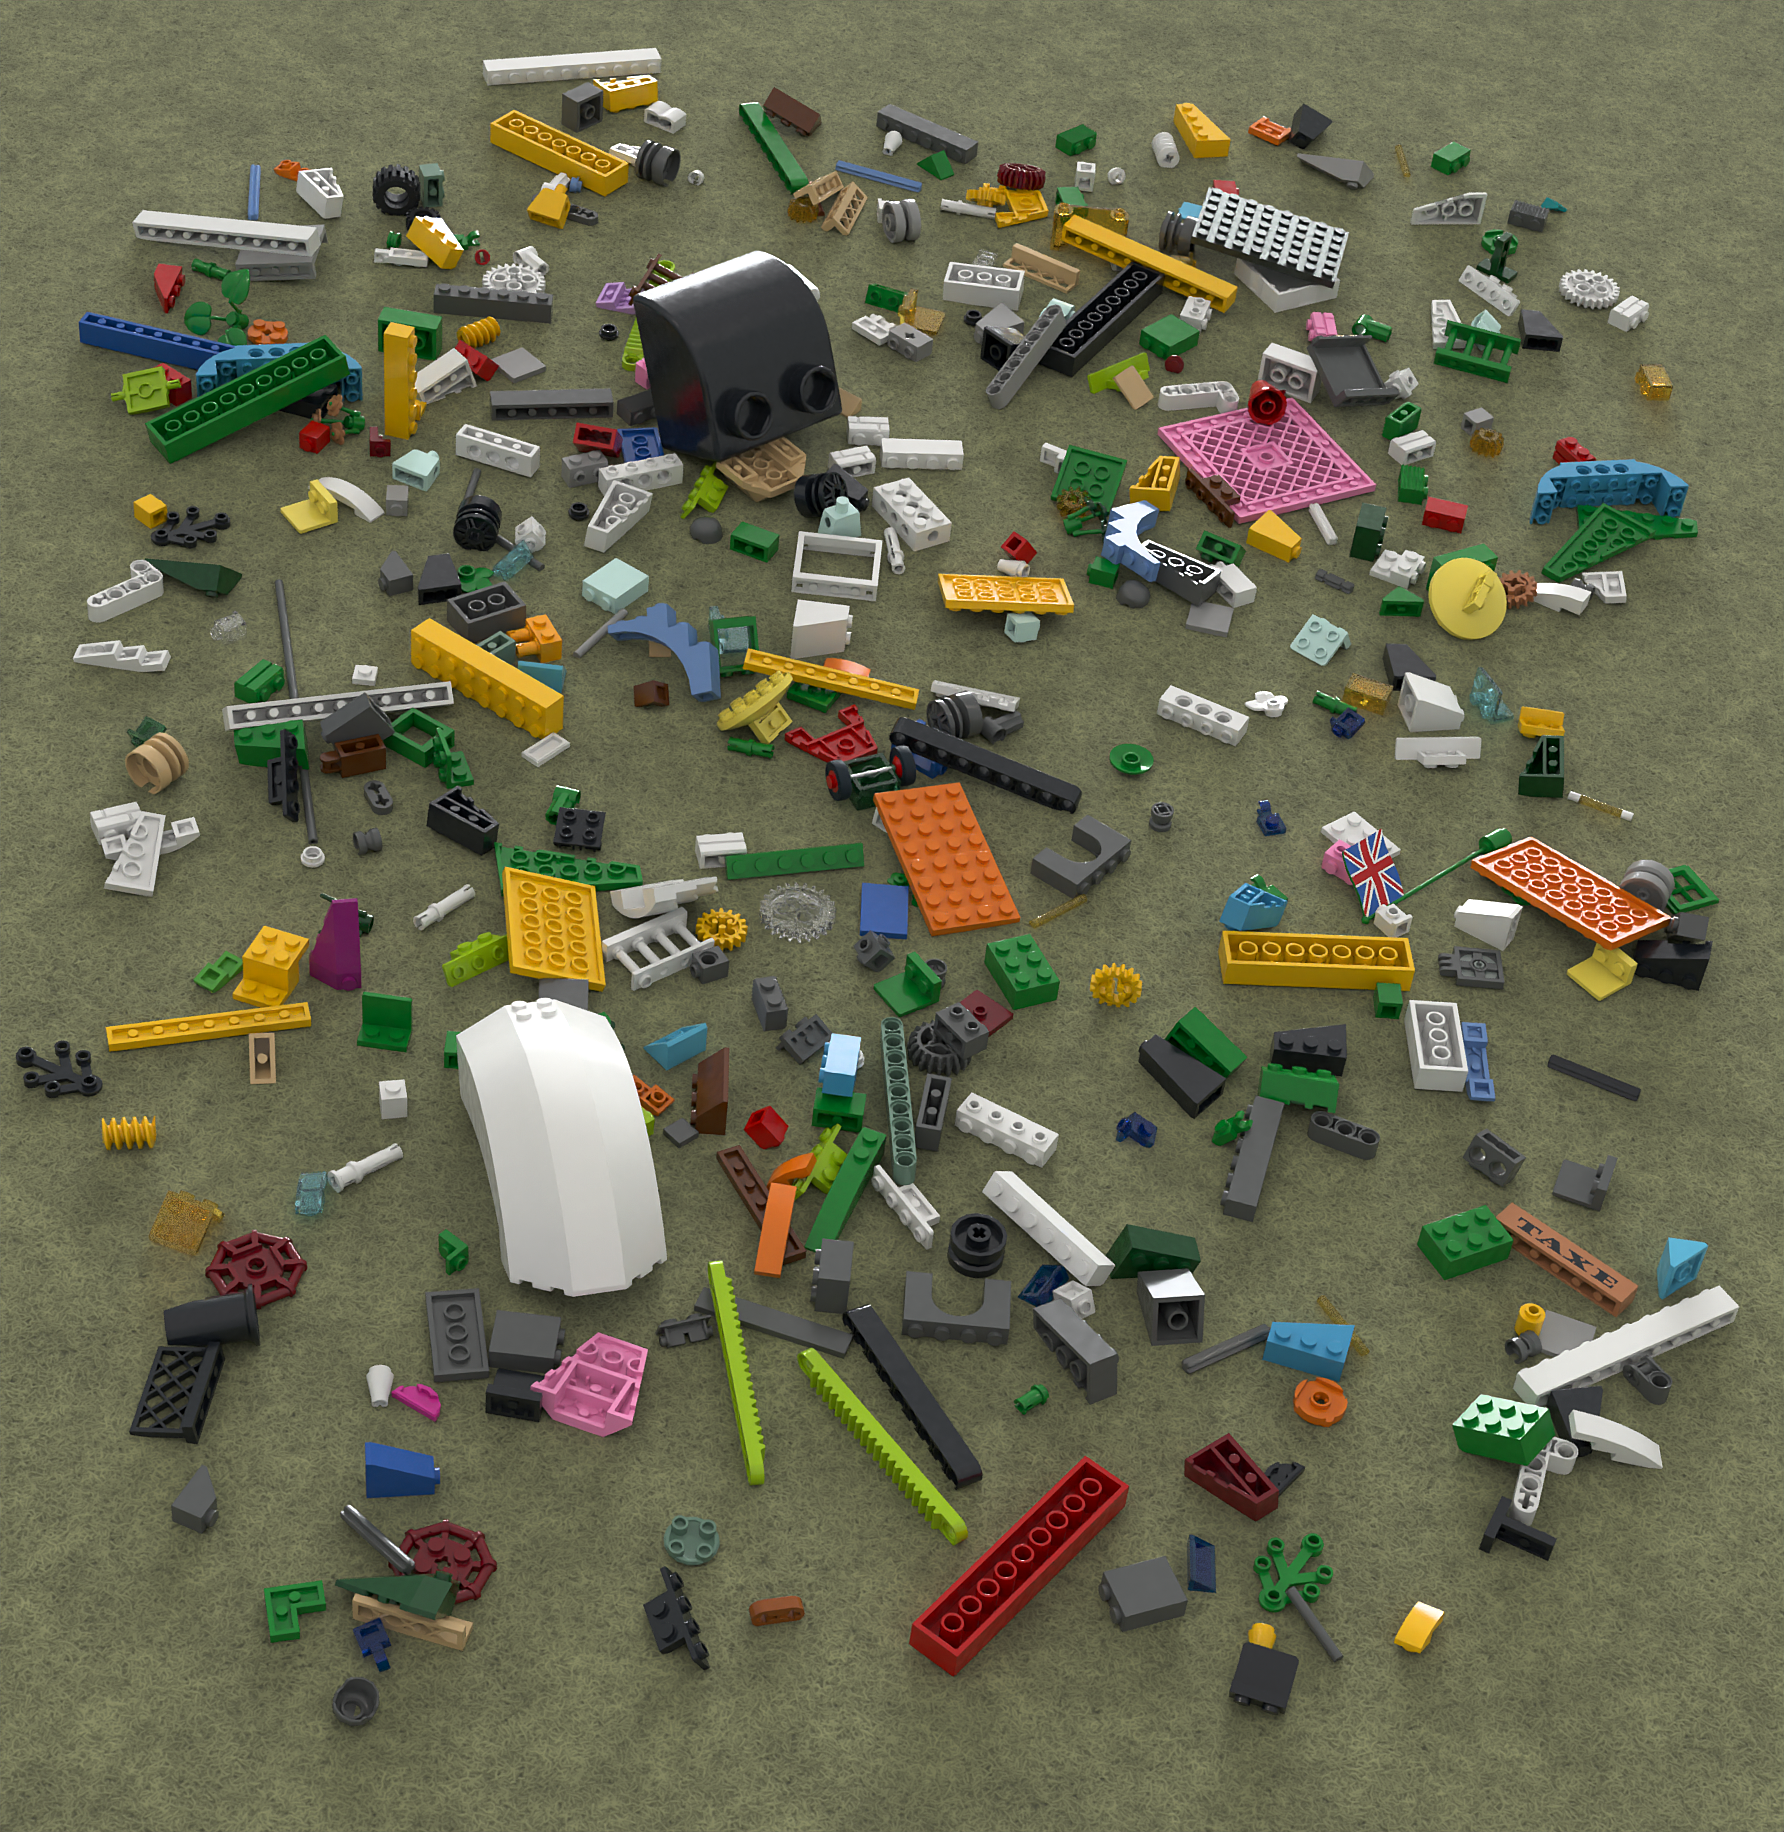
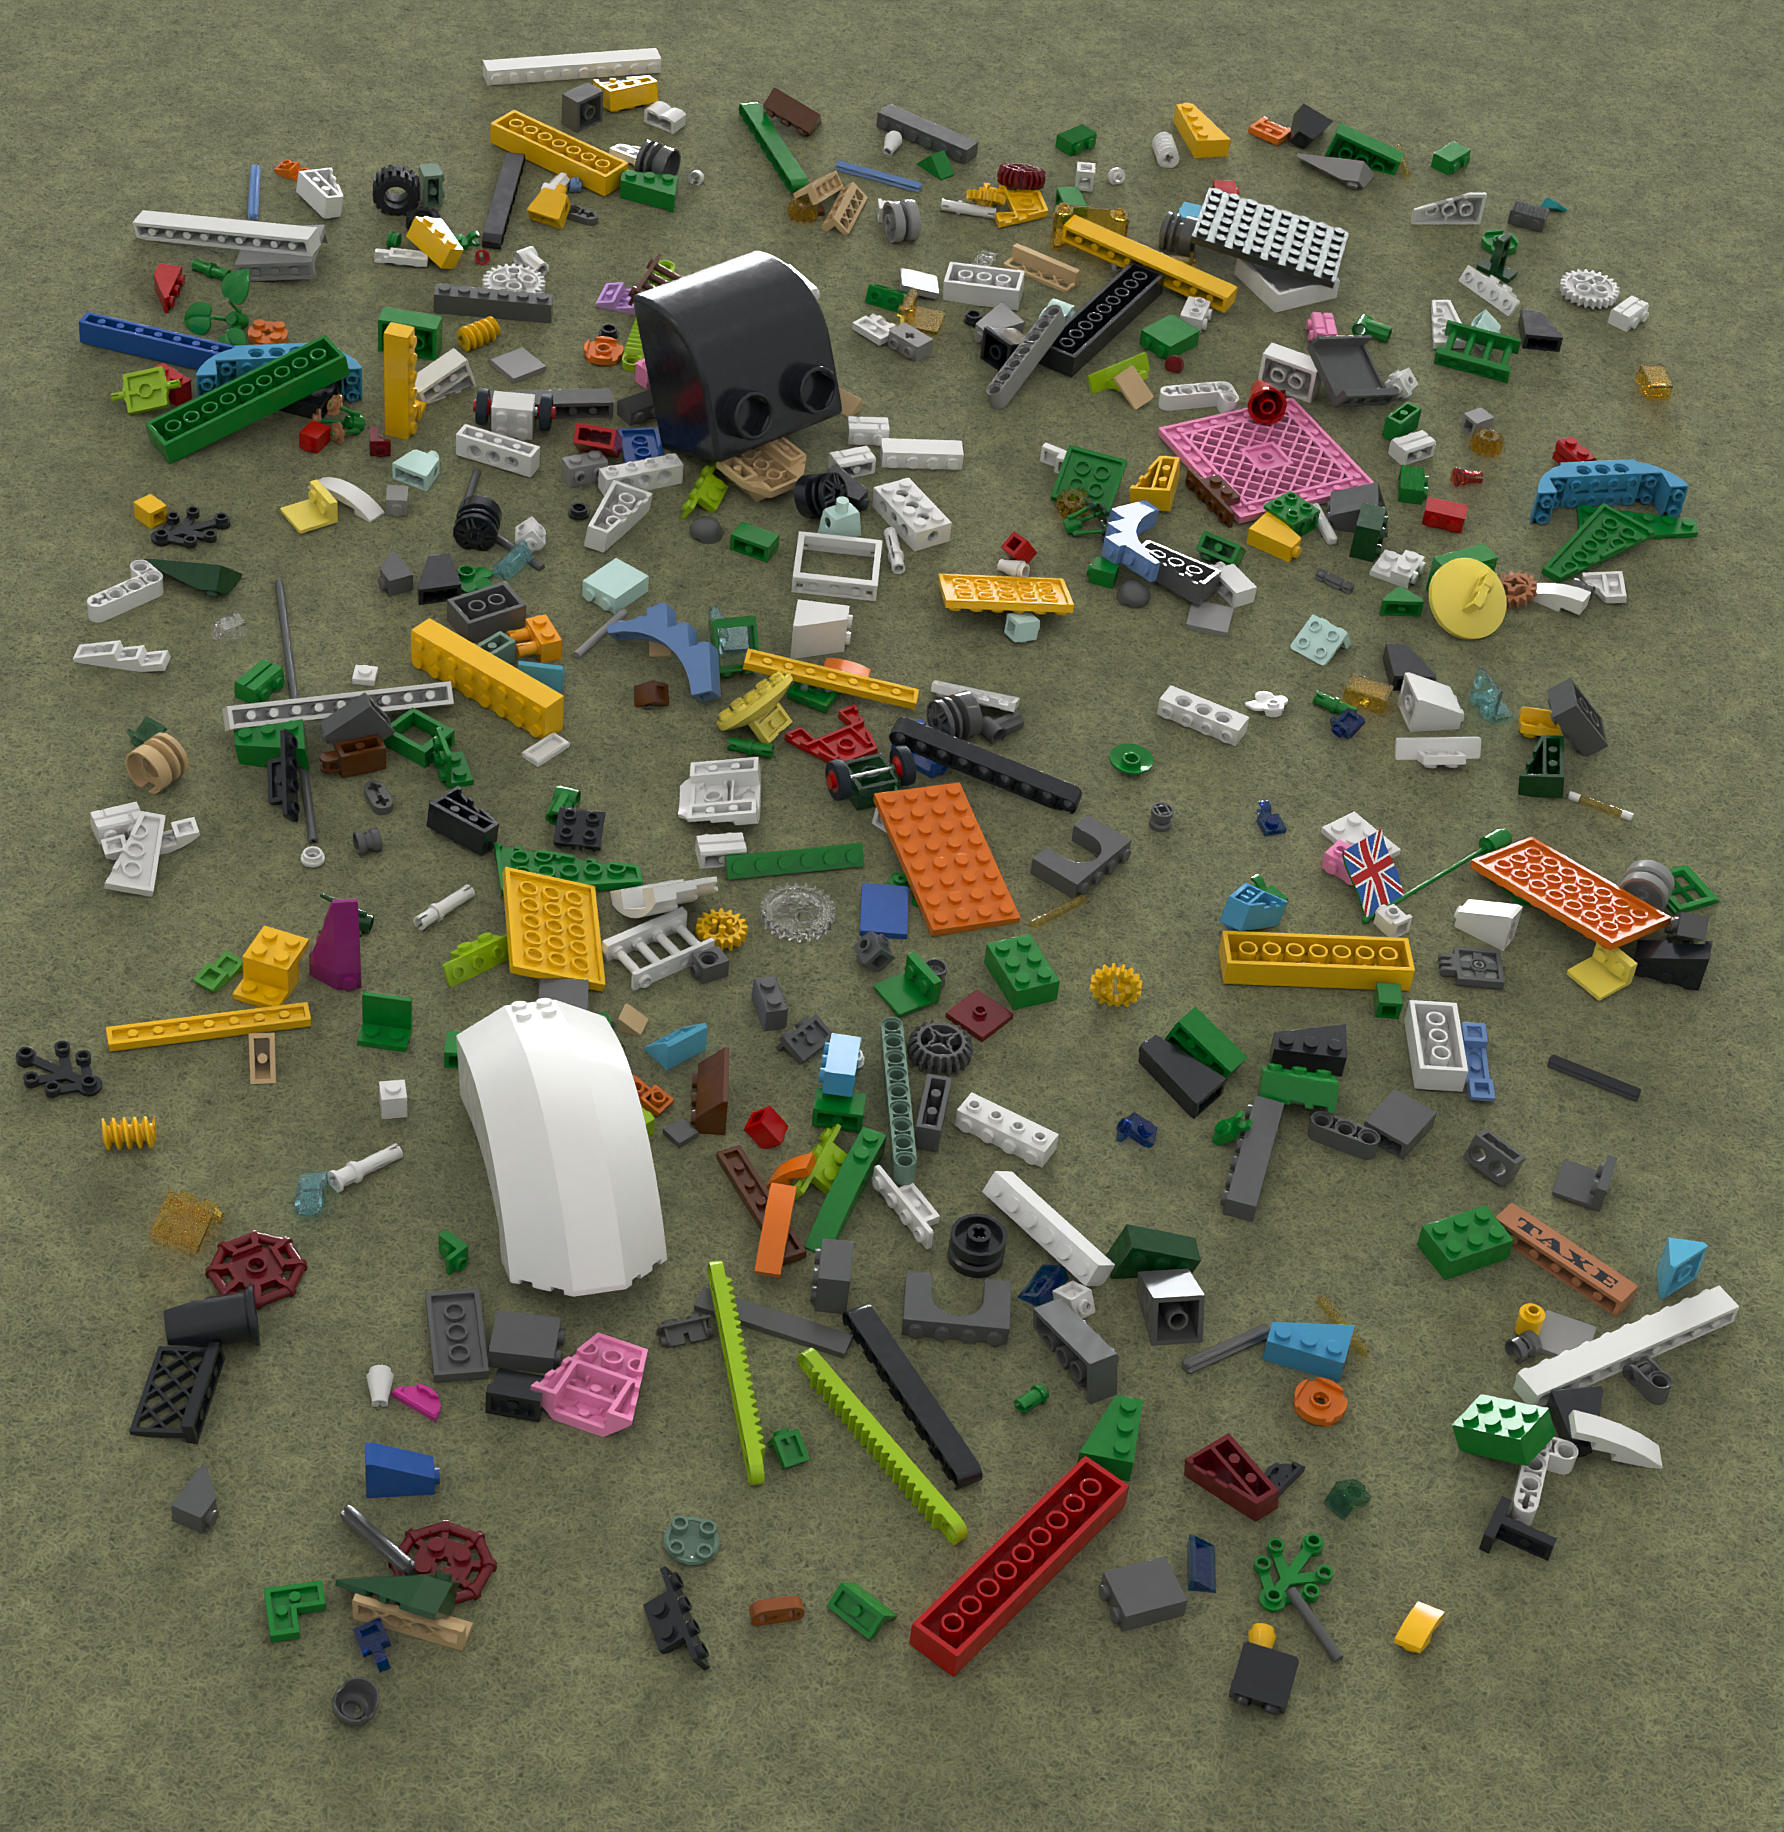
red brick [454,340,499,381] -> none
dark grey brick [934,1002,989,1060] -> none
none -> white brick [473,388,556,440]
none -> black beam [482,152,525,249]
none -> orange plate [584,336,624,366]
none -> tan slope [617,1004,649,1037]
none -> green wedge [620,170,678,213]
none -> white slope [678,757,761,825]
none -> green bracket [767,1428,810,1470]
none -> green panel [827,1582,897,1640]
none -> tile [899,268,939,300]
none -> green wedge [1077,1395,1143,1482]
none -> green bracket [1263,491,1320,537]
none -> green wedge [1324,123,1404,175]
none -> clear green bracket [1324,1479,1372,1520]
none -> dark grey slope [1327,482,1388,537]
none -> dark grey brick [1364,1089,1437,1160]
none -> clear red pin [1451,467,1483,487]
none -> dark grey brick [1547,678,1608,757]

